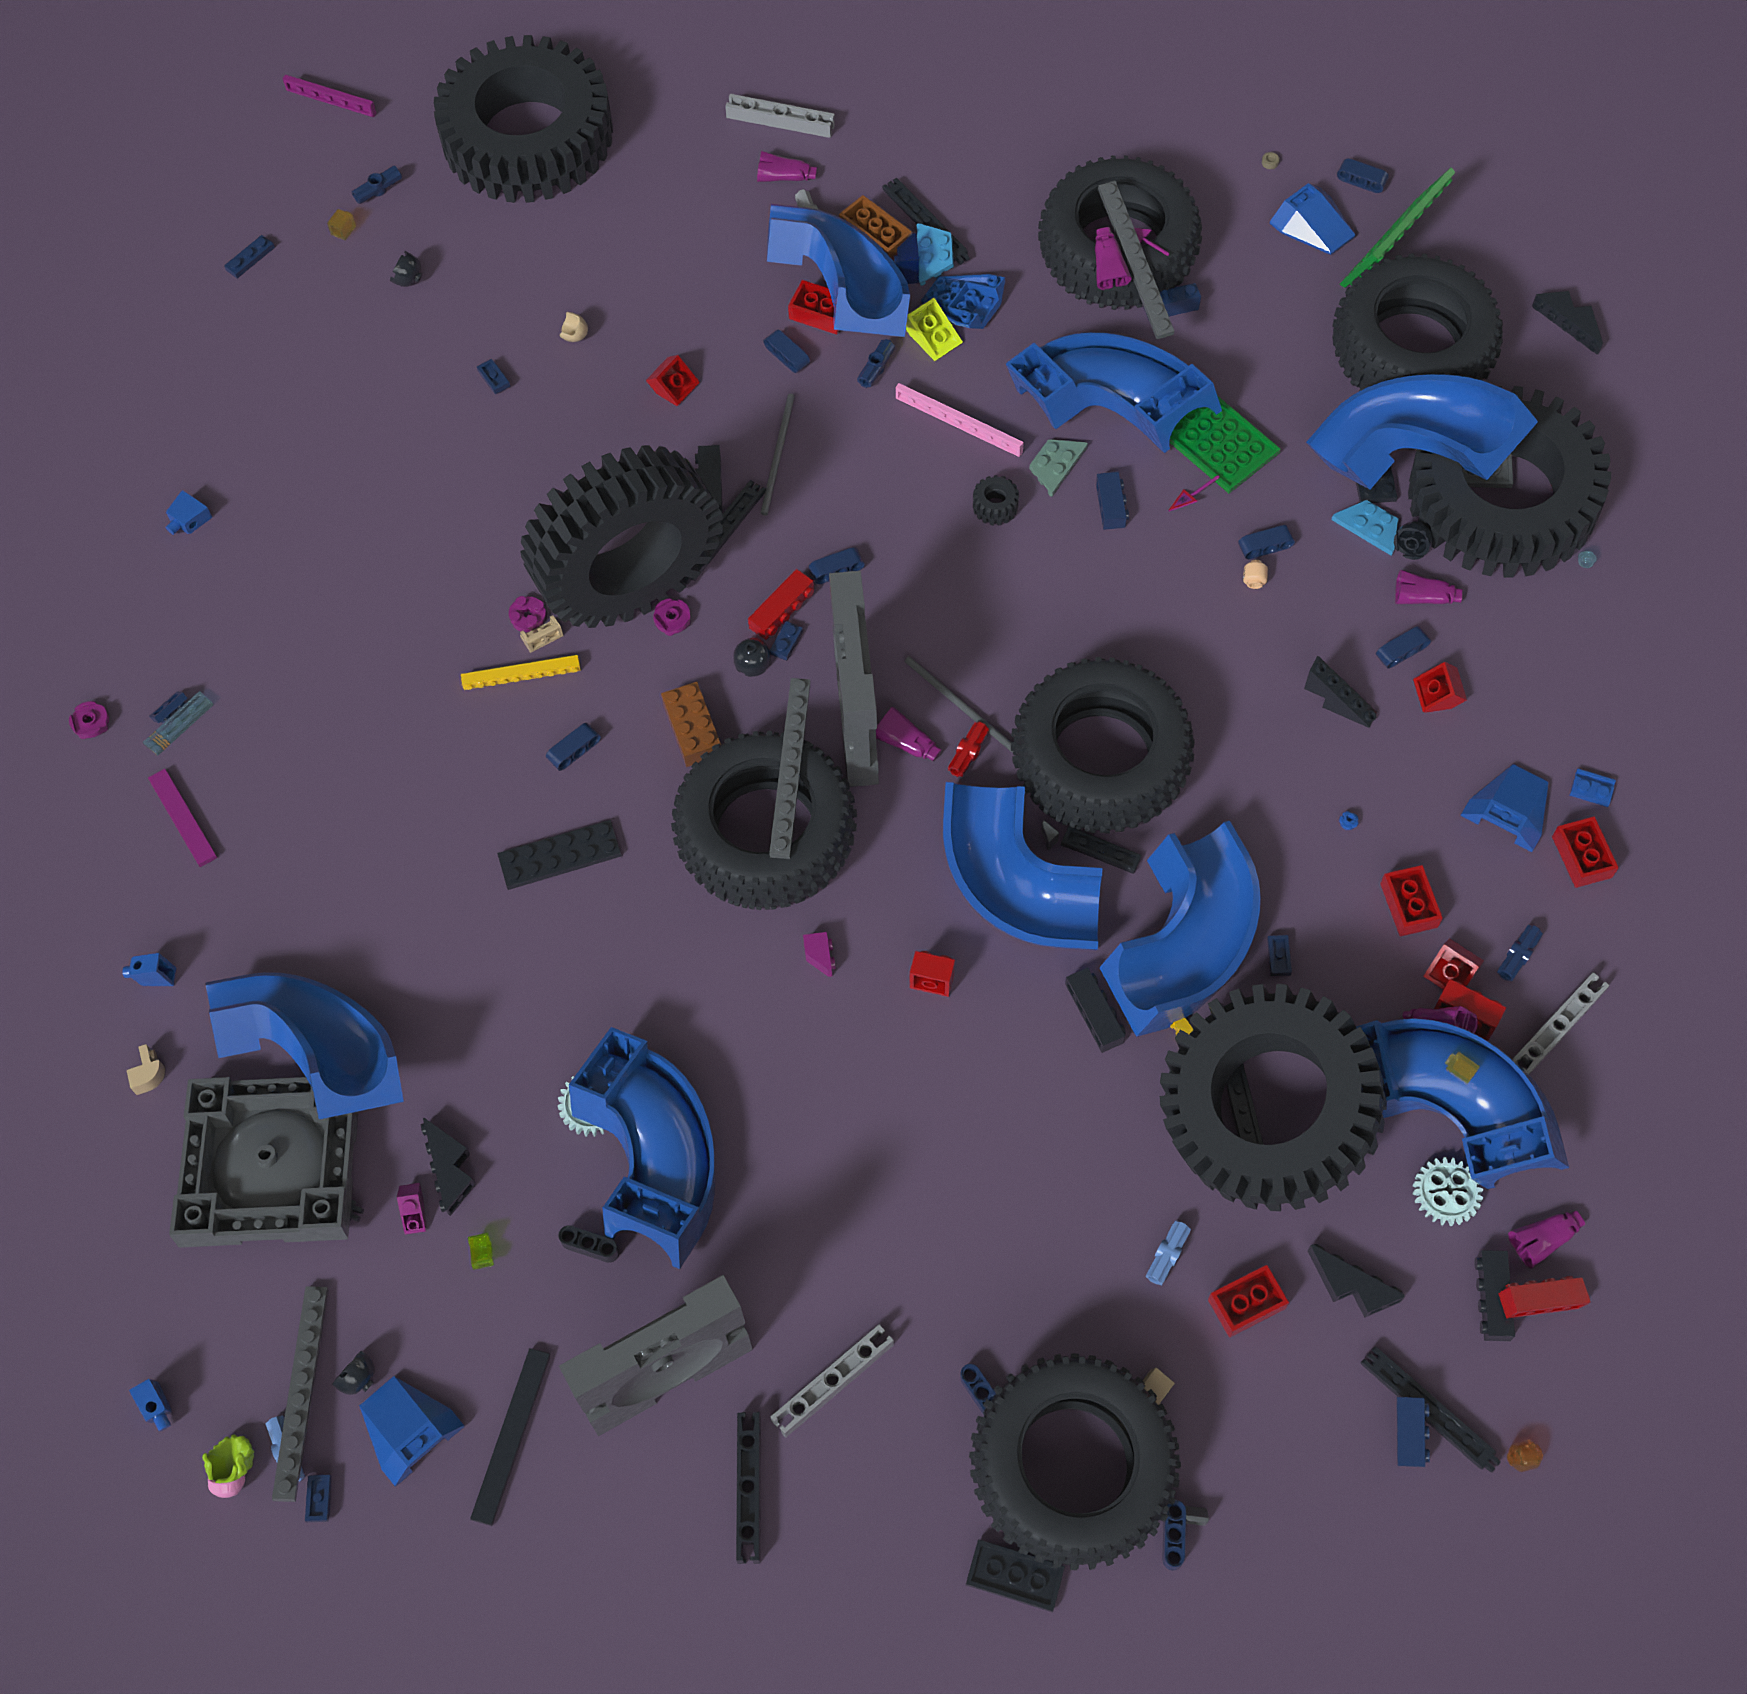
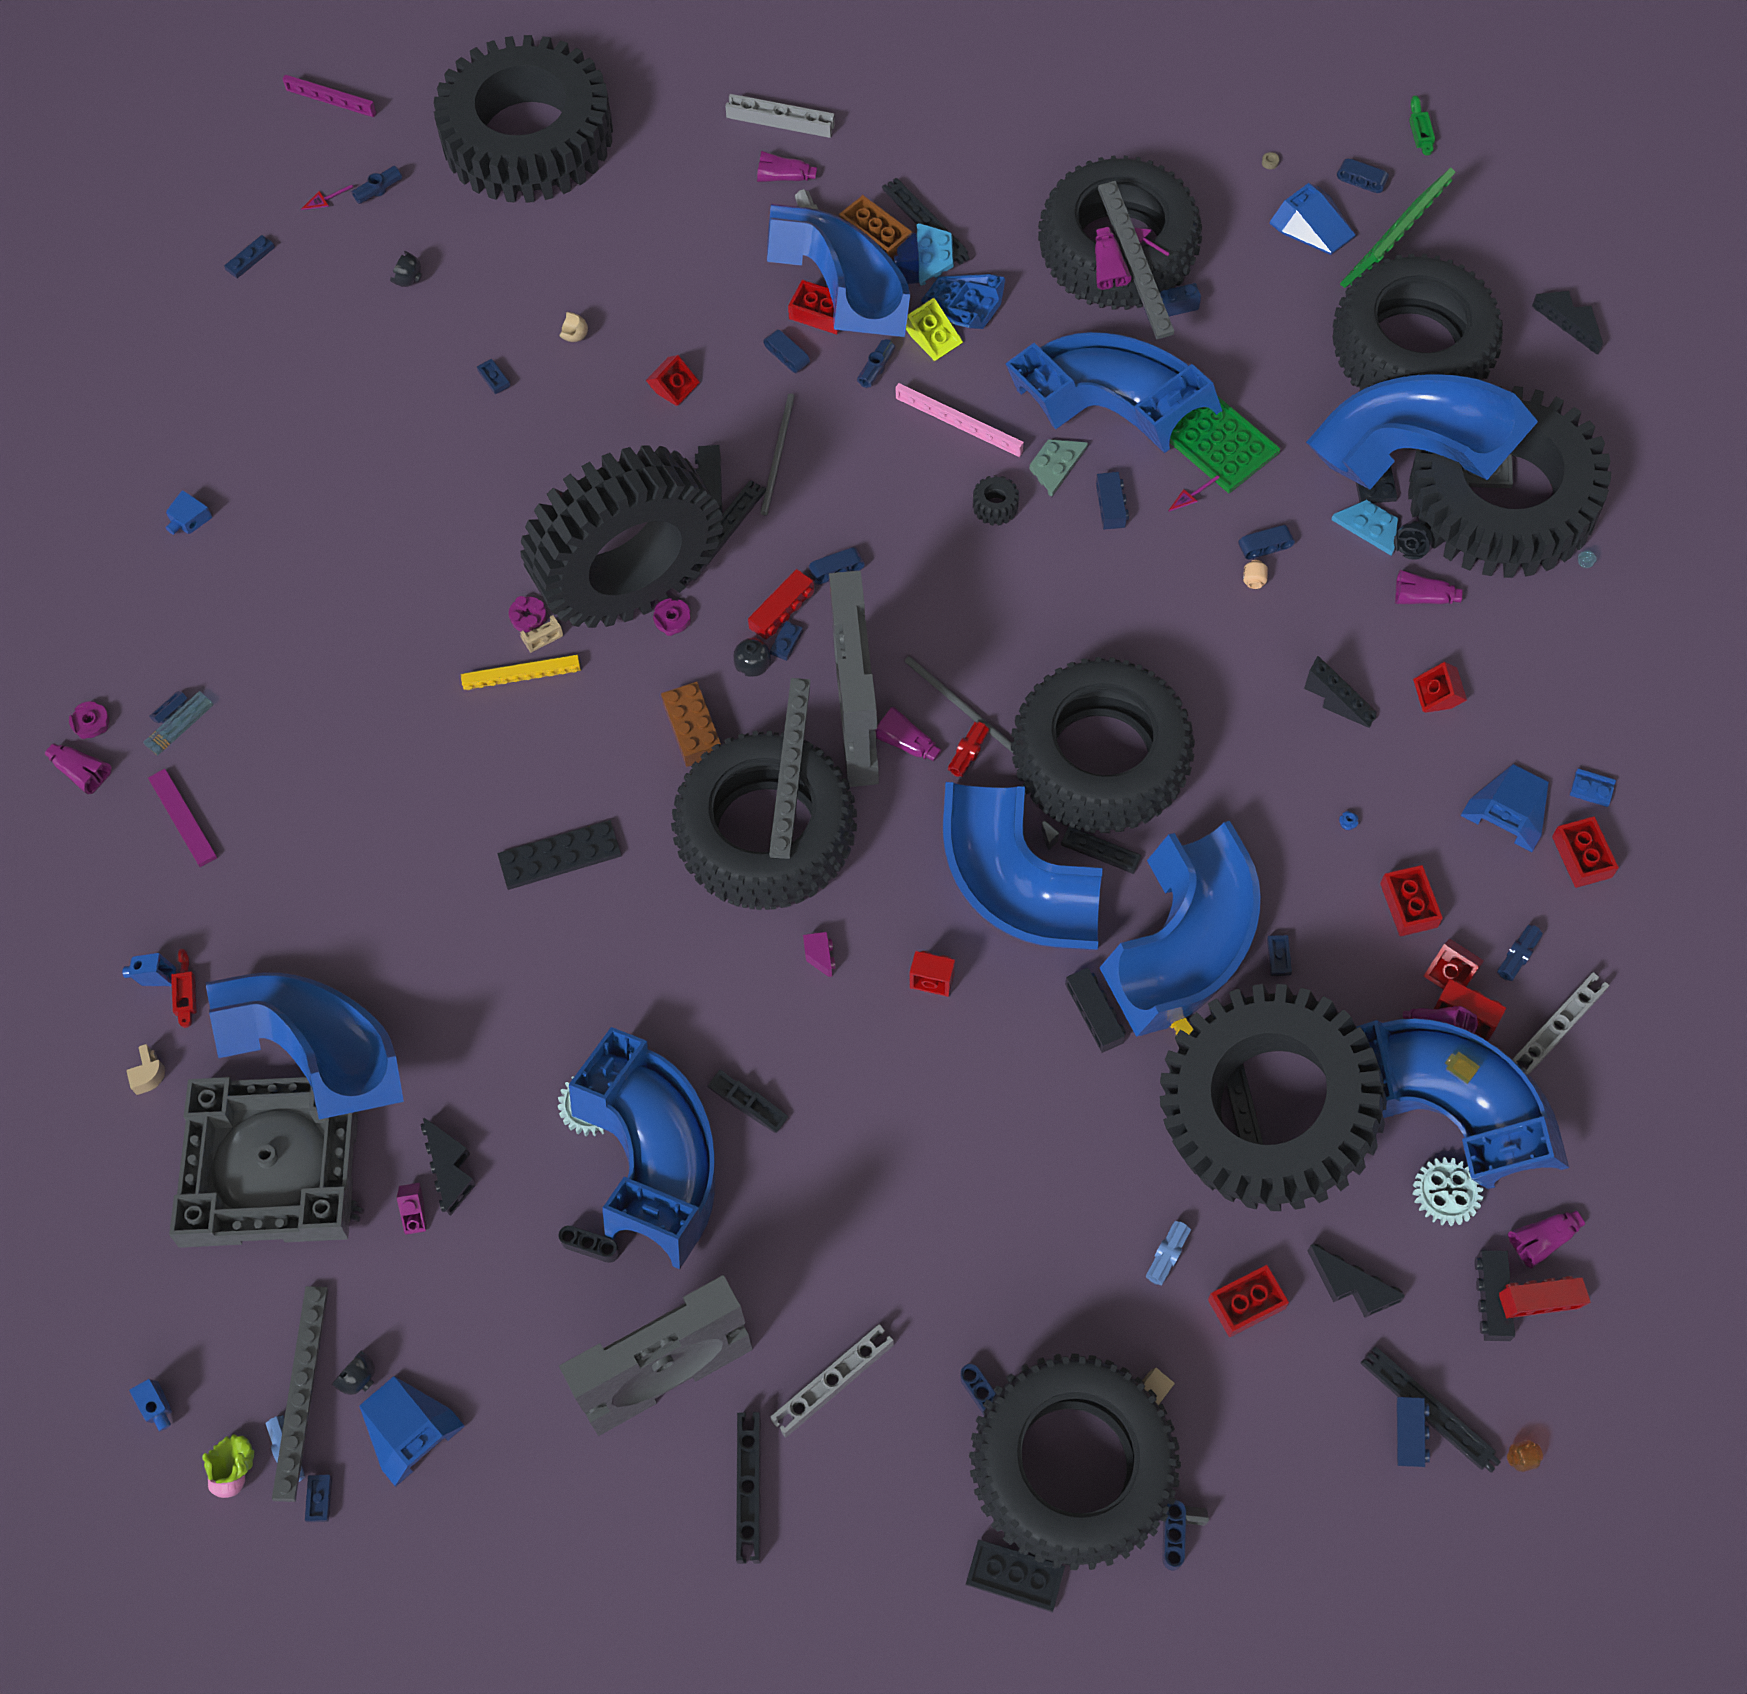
clear yellow brick [327,209,356,240] -> none
clear neon green bracket [468,1233,494,1270] -> none
black tile [470,1348,551,1526] -> none
dark blue beam [546,722,601,771] -> none
dark blue beam [1376,626,1431,669] -> none
none -> magenta piece [45,743,112,794]
none -> red piece [171,949,197,1028]
none -> piece [301,184,353,210]
none -> black slope [707,1069,789,1133]
none -> green piece [1409,95,1435,156]

